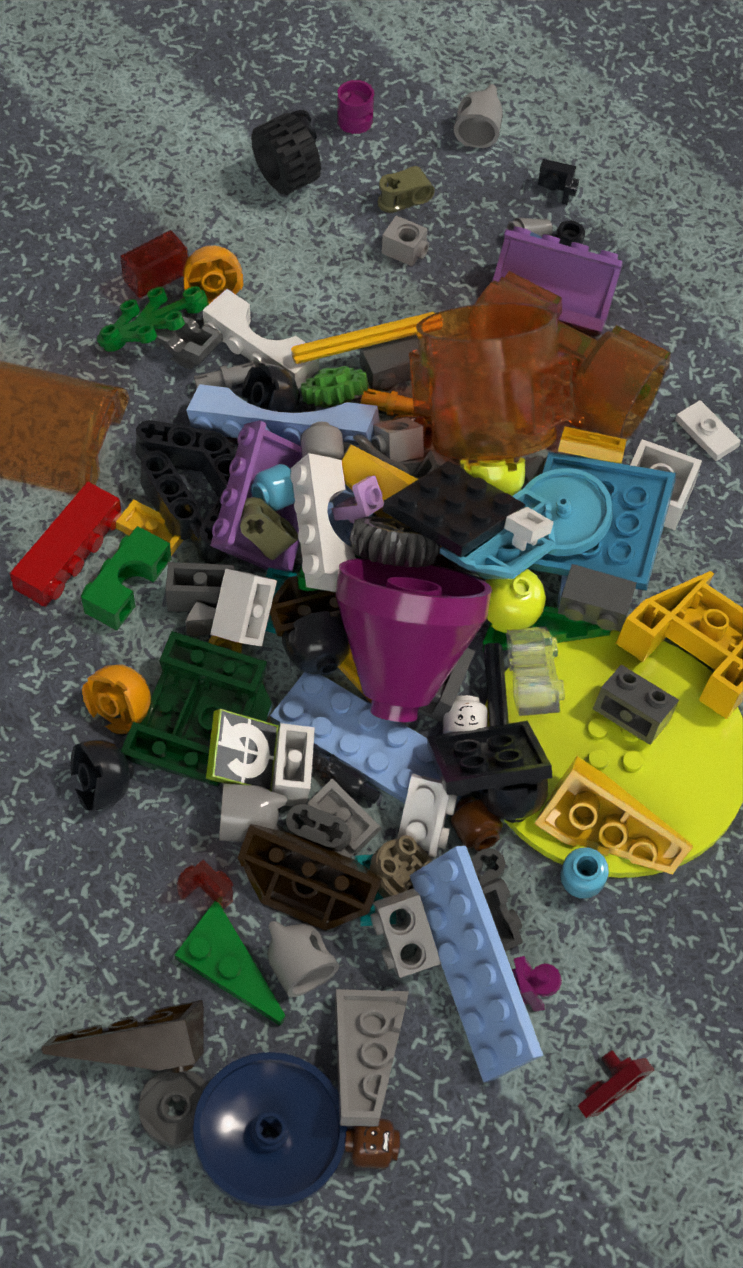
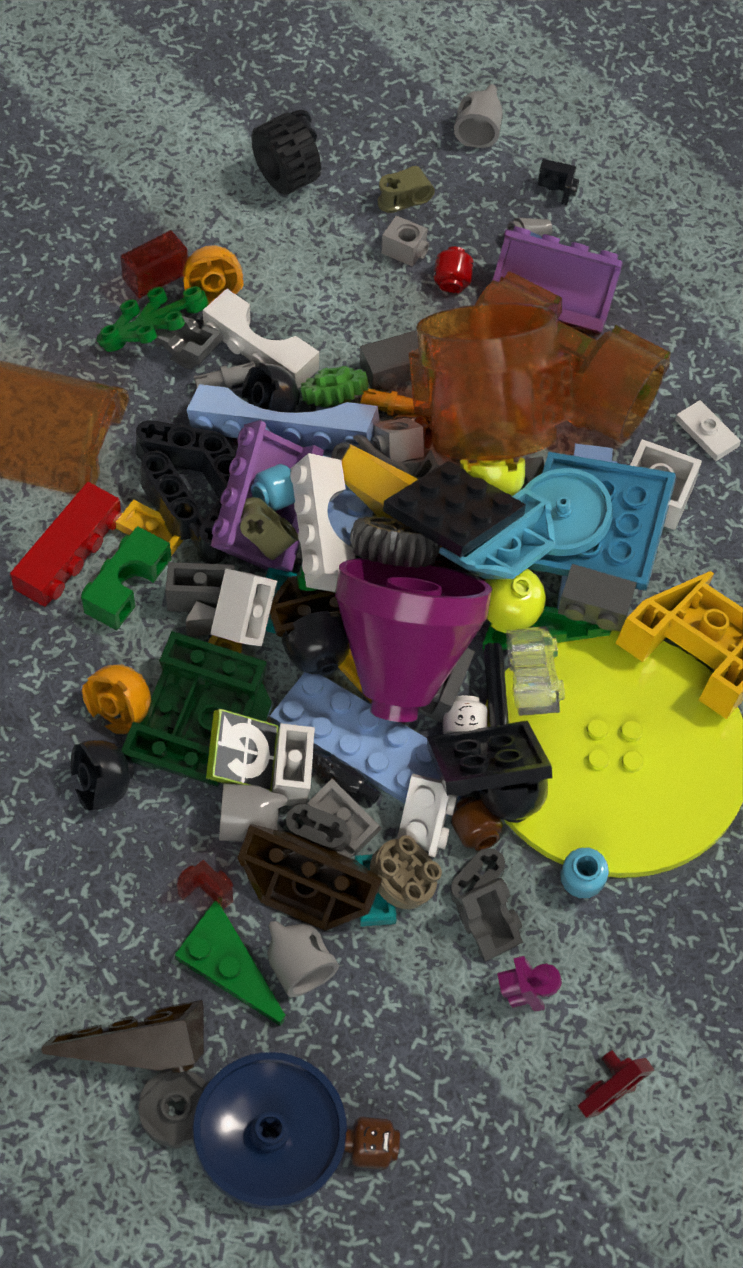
yellow axle [291,312,439,364] -> none
light grey head [301,422,344,460] -> none
lavender bracket [331,476,384,523] -> none
light grey wing [335,989,409,1126] -> none
magenta wheel [337,80,374,134] -> none
light grey brick [370,888,441,978] -> none
light blue plate [409,846,543,1083] -> none
white tile [504,507,553,551] -> none
yellow wedge [535,756,693,875] -> none
black tile [555,220,586,247] -> none
yellow plate [558,426,627,464] -> none
dark grey brick [593,665,679,745] -> none
none -> red head [433,246,474,293]

